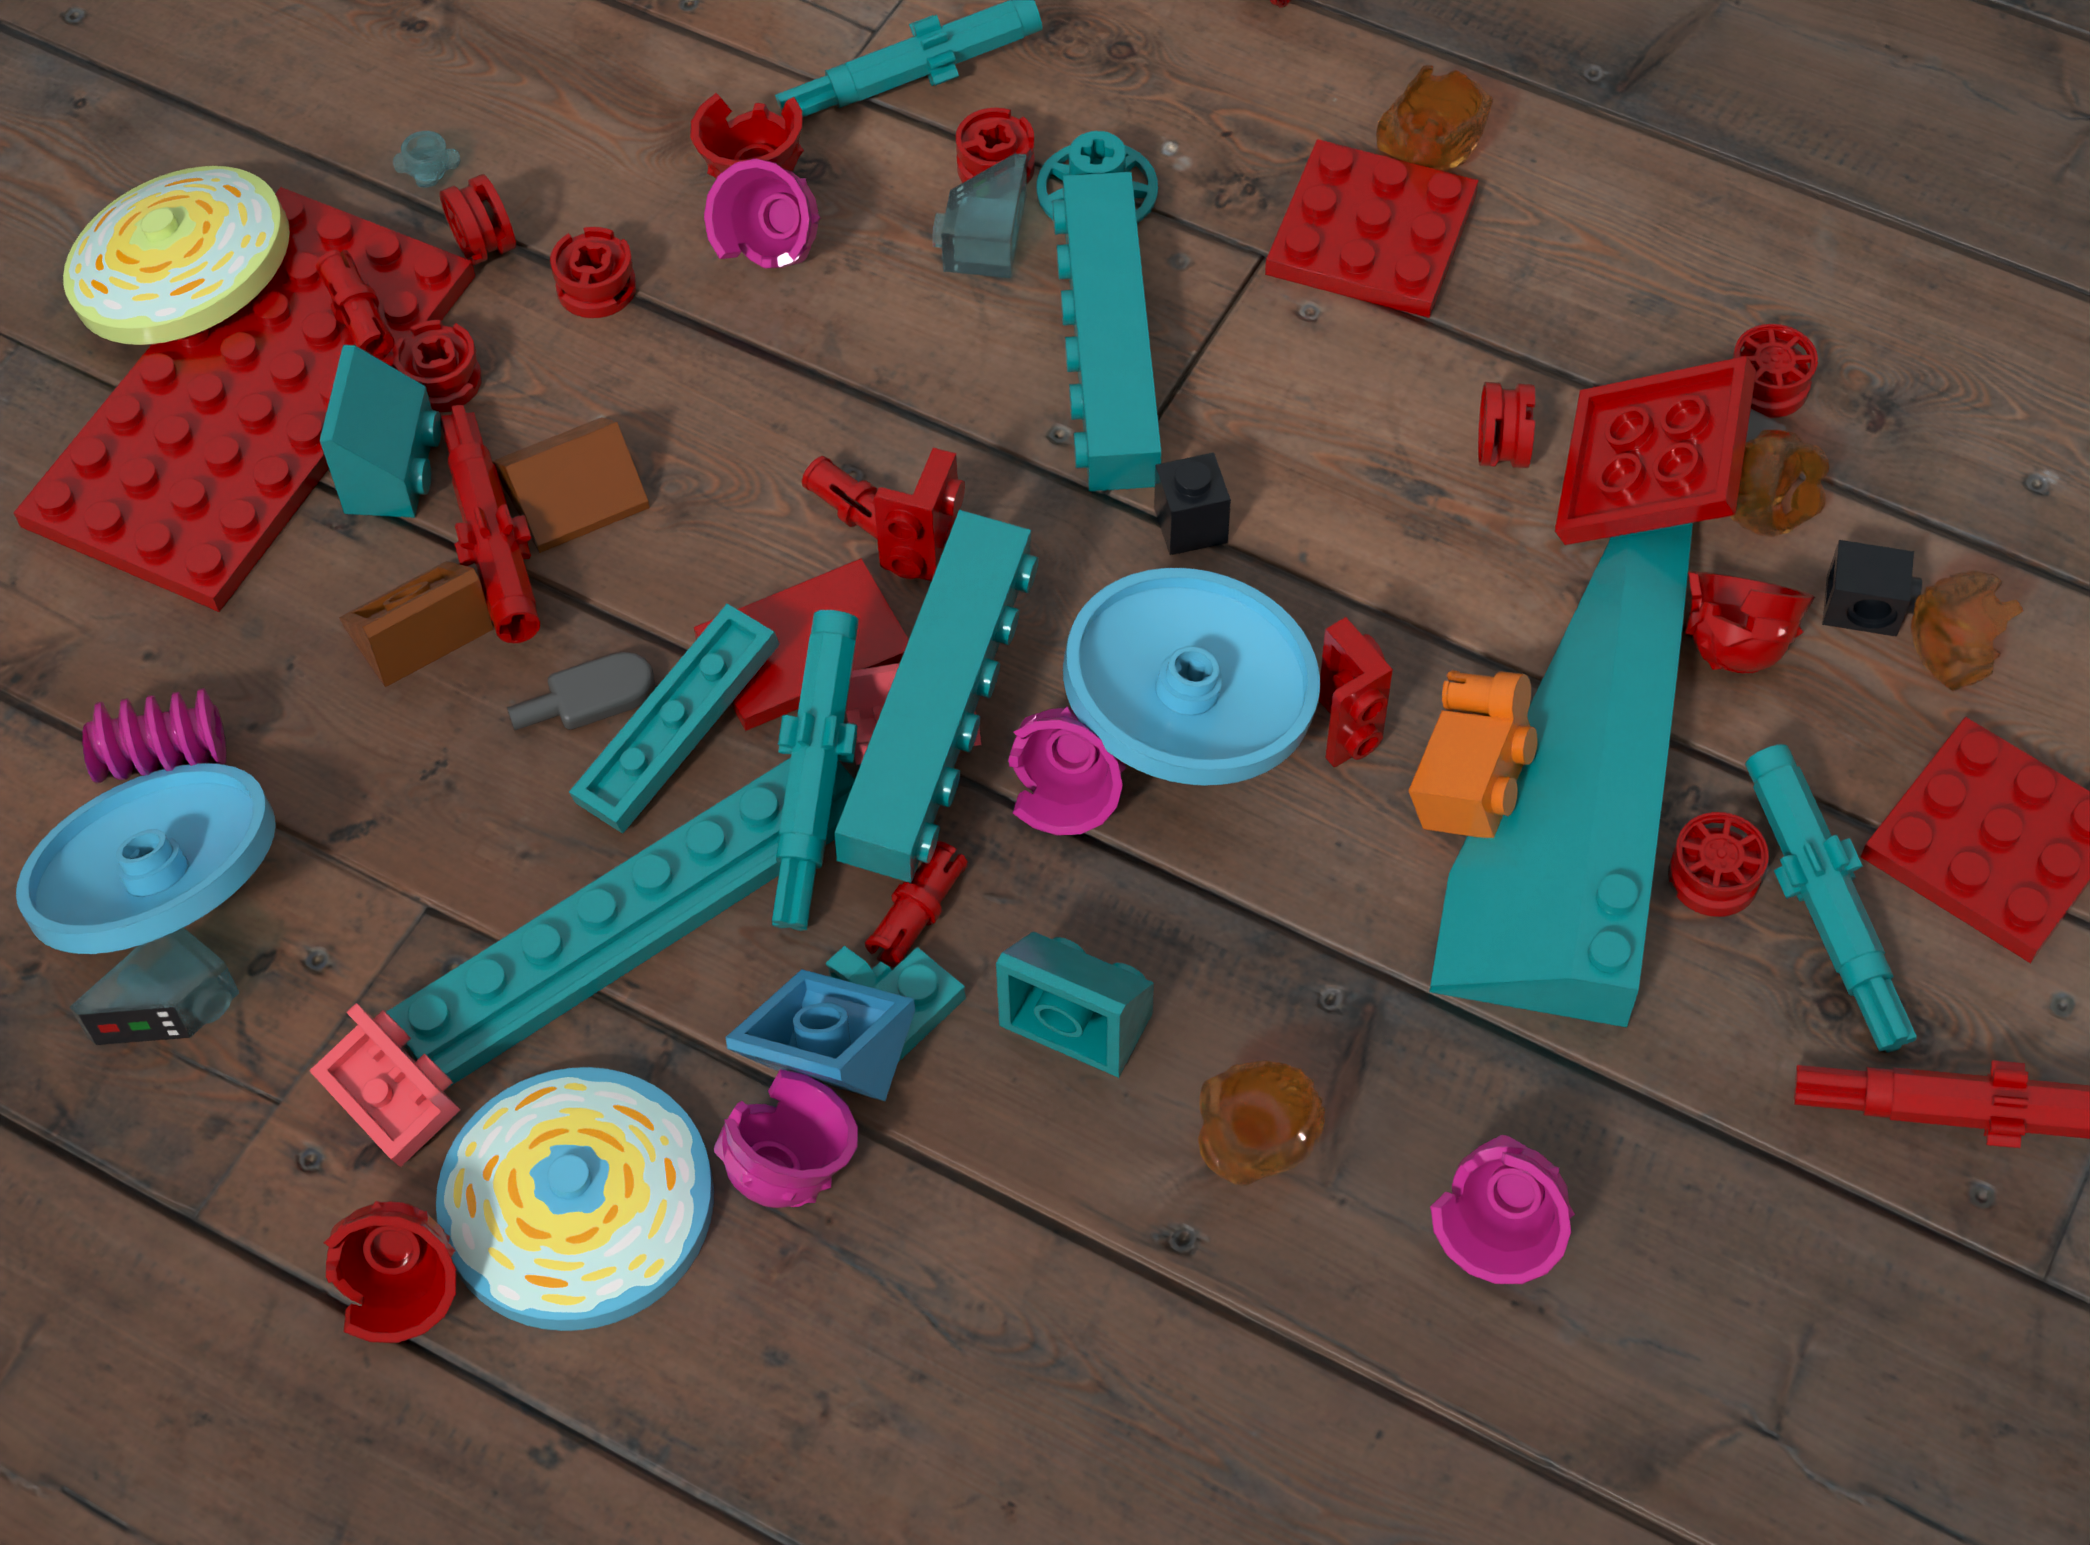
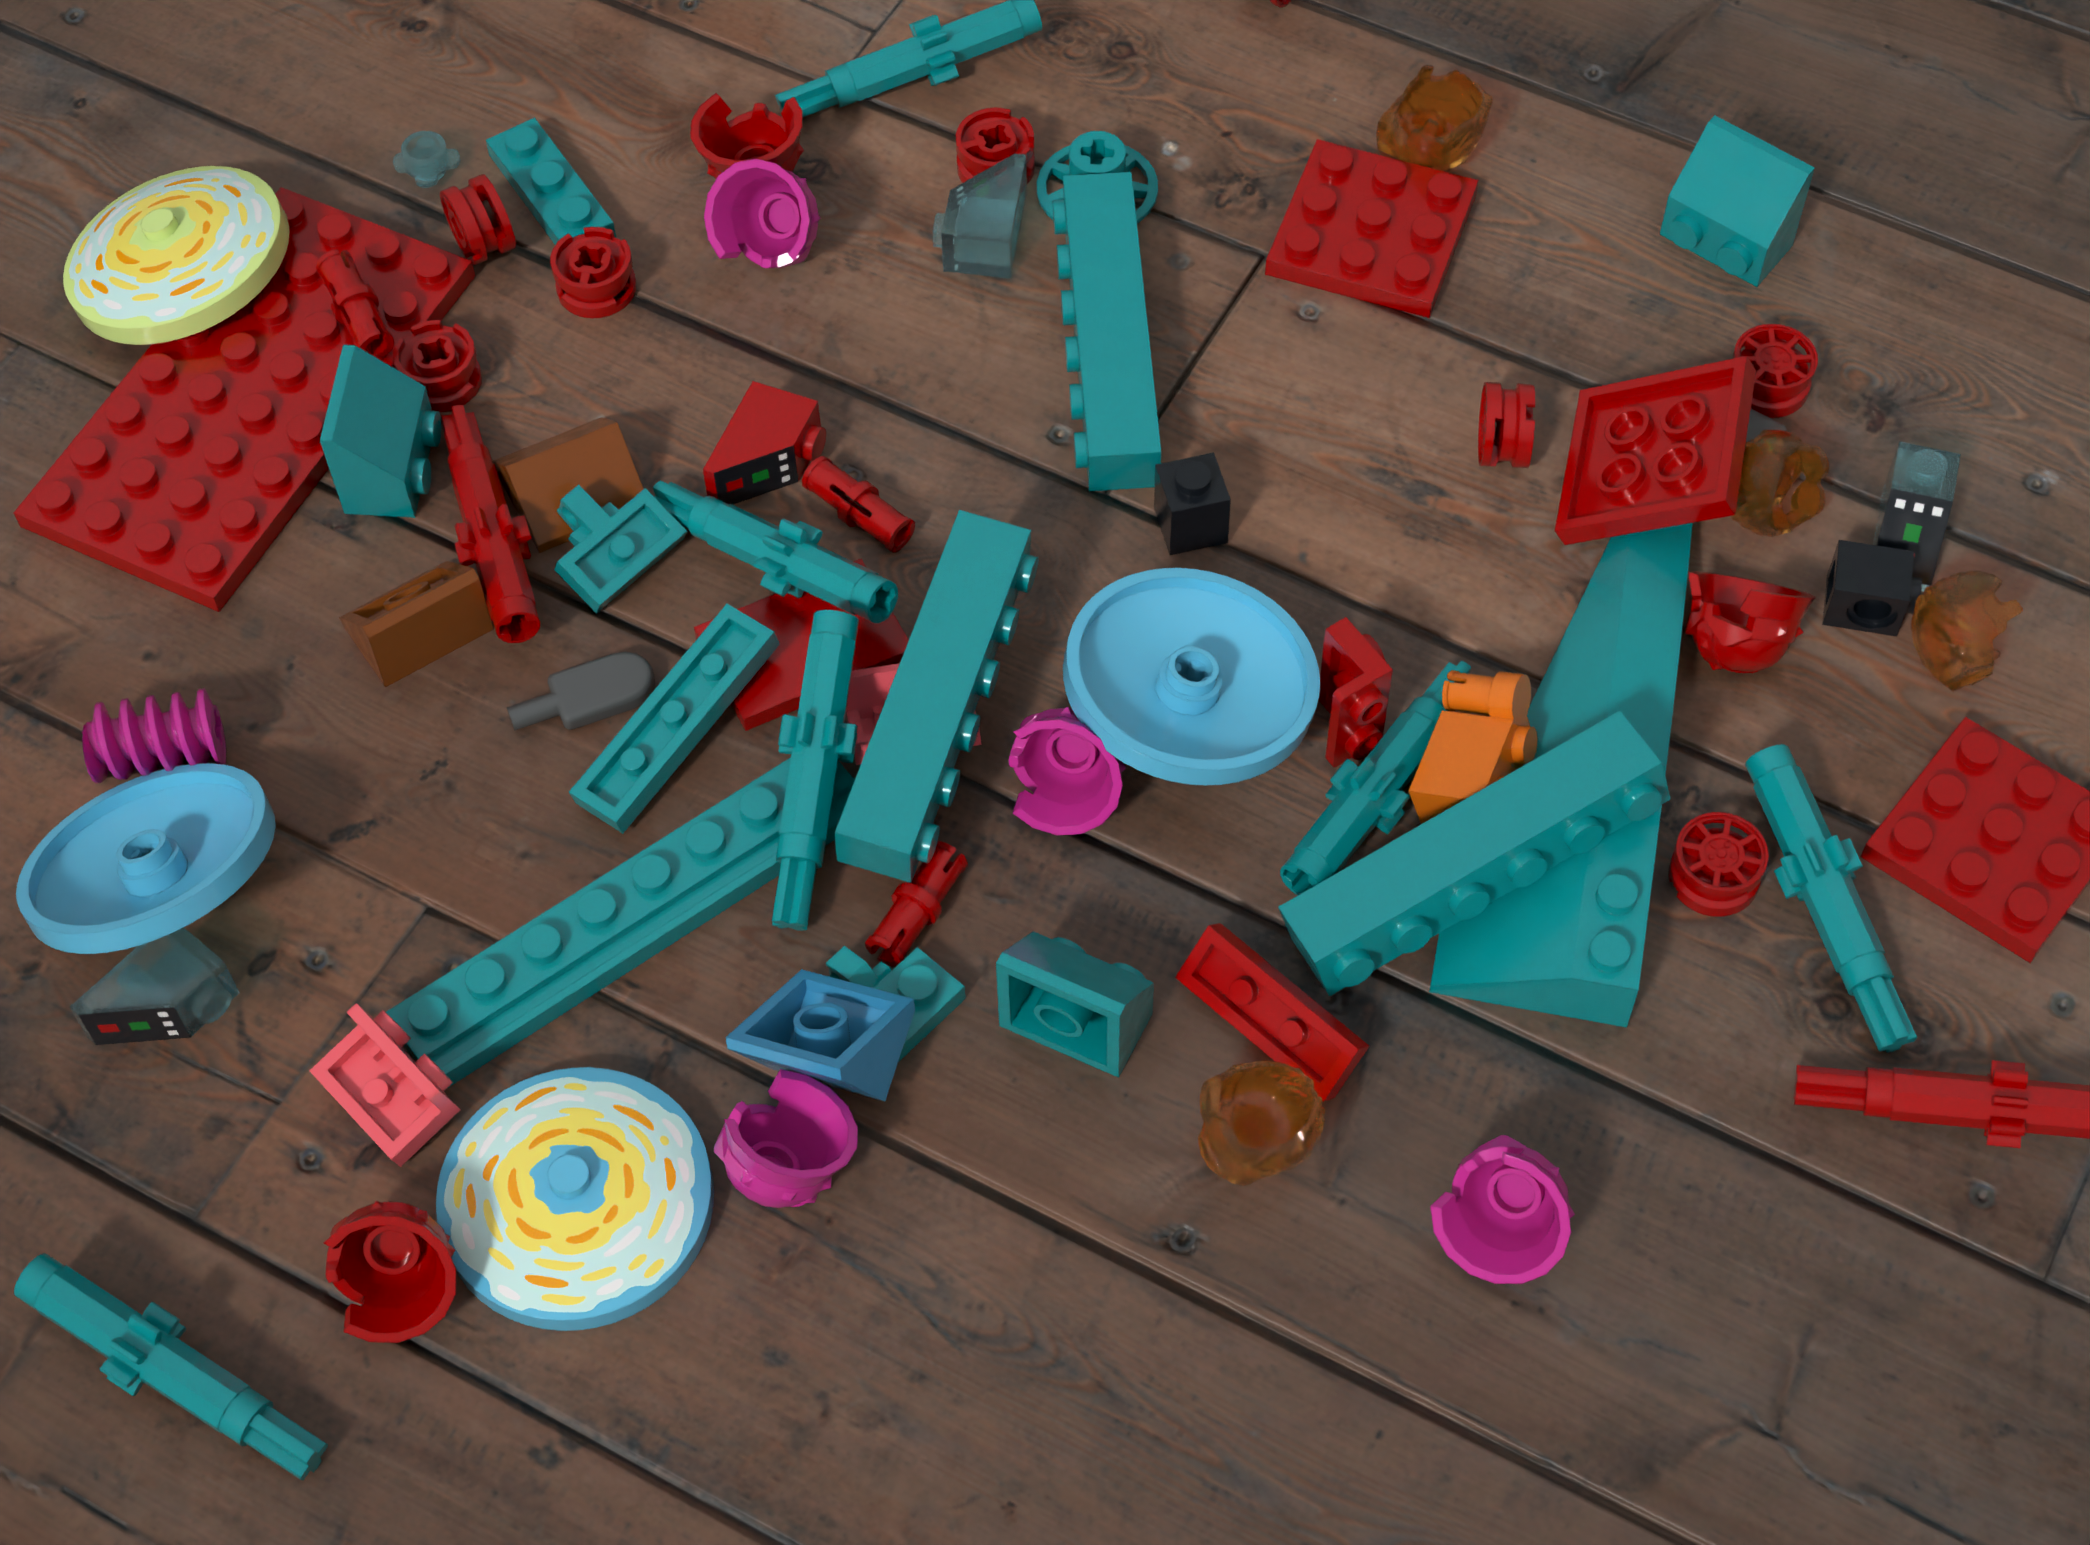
red bracket [874,448,965,581] -> none
none -> teal piece [14,1253,328,1480]
none -> teal plate [486,117,617,245]
none -> teal hinge [554,485,687,614]
none -> teal piece [653,480,898,623]
none -> red slope [703,381,826,505]
none -> red plate [1175,923,1369,1102]
none -> teal brick [1278,710,1671,996]
none -> teal piece [1280,661,1471,895]
none -> teal slope [1660,115,1815,287]
none -> slope [1873,441,1961,593]

